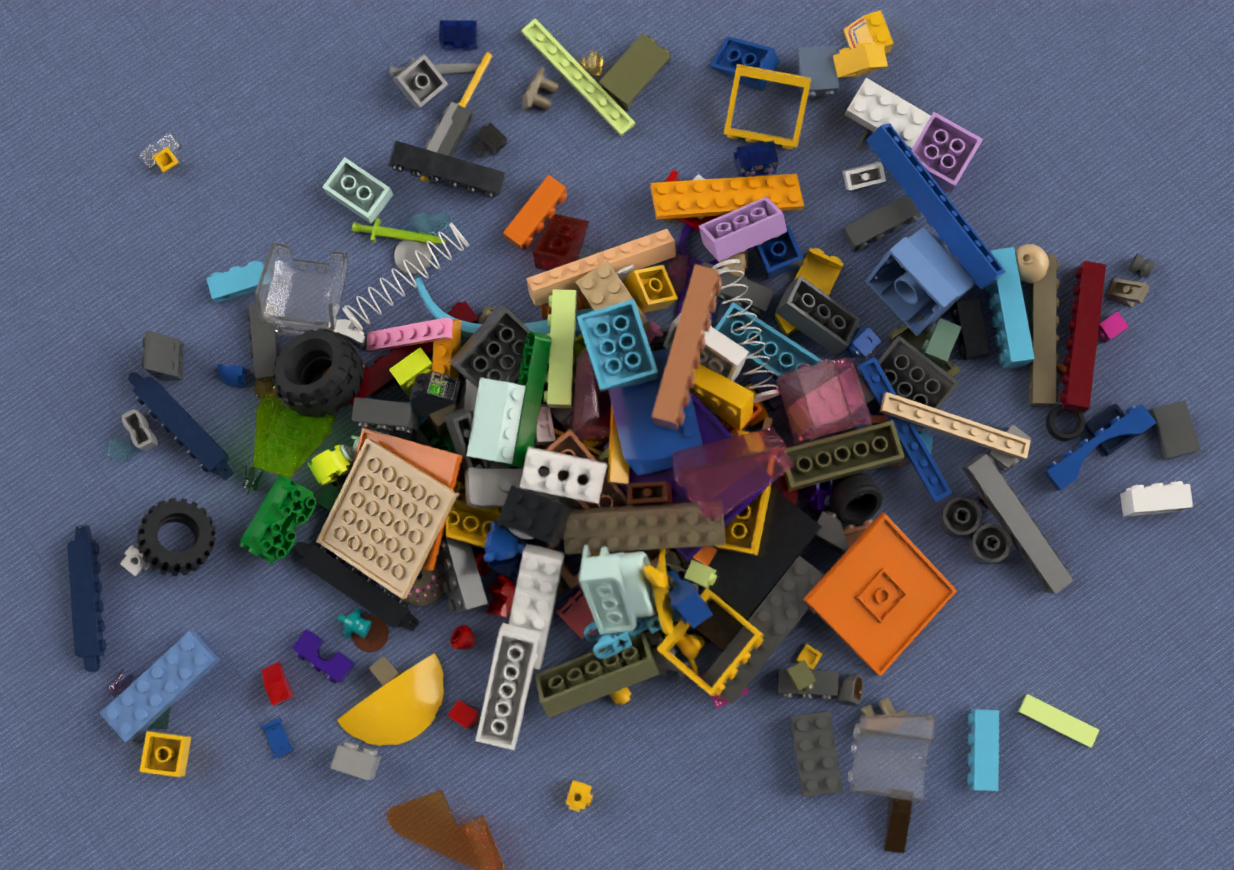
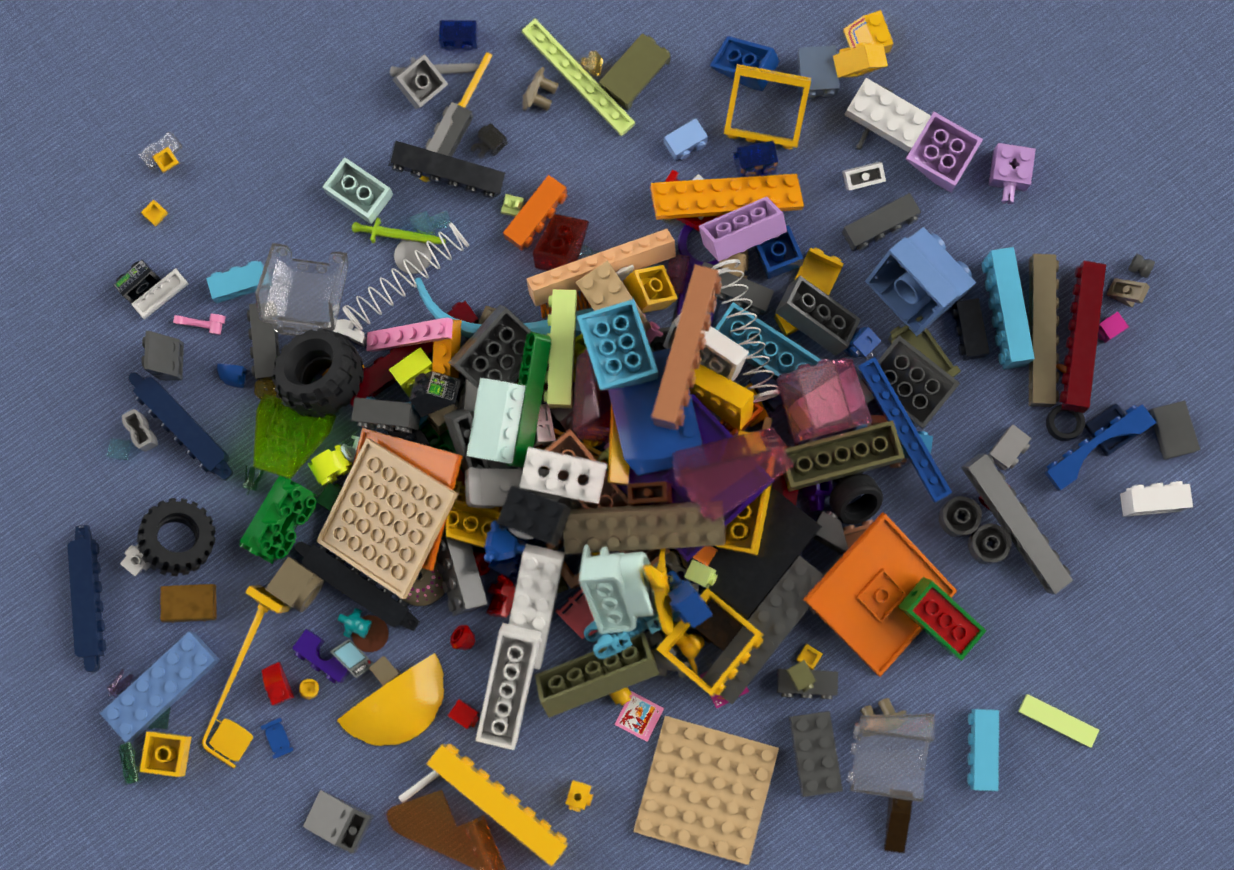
light grey brick [331,742,382,781] -> none
dark grey rock [837,673,863,706] -> none
blue brick [866,123,1006,289] -> none
tan plate [880,392,1031,460] -> none
sand green brick [919,318,961,368] -> none
tan cylinder [1015,244,1049,283] -> none
none -> black slope [113,260,161,303]
none -> clear green plate [118,742,140,785]
none -> white plate [131,268,189,319]
none -> yellow tile [141,199,168,227]
none -> pearl gold piece [161,584,217,623]
none -> bright pink brick [173,314,226,335]
none -> yellow piece [202,585,291,769]
none -> dark tan piece [265,557,324,613]
none -> yellow tile [299,679,319,700]
none -> slope [303,790,374,854]
none -> sticker [330,639,374,678]
none -> white piece [398,770,440,803]
none -> yellow brick [427,743,568,866]
none -> yellowish green tile [501,194,524,217]
none -> sticker [614,691,664,742]
none -> tan plate [633,716,779,865]
none -> light blue brick [664,119,708,161]
none -> brick [898,577,987,661]
none -> lavender brick [989,143,1035,204]

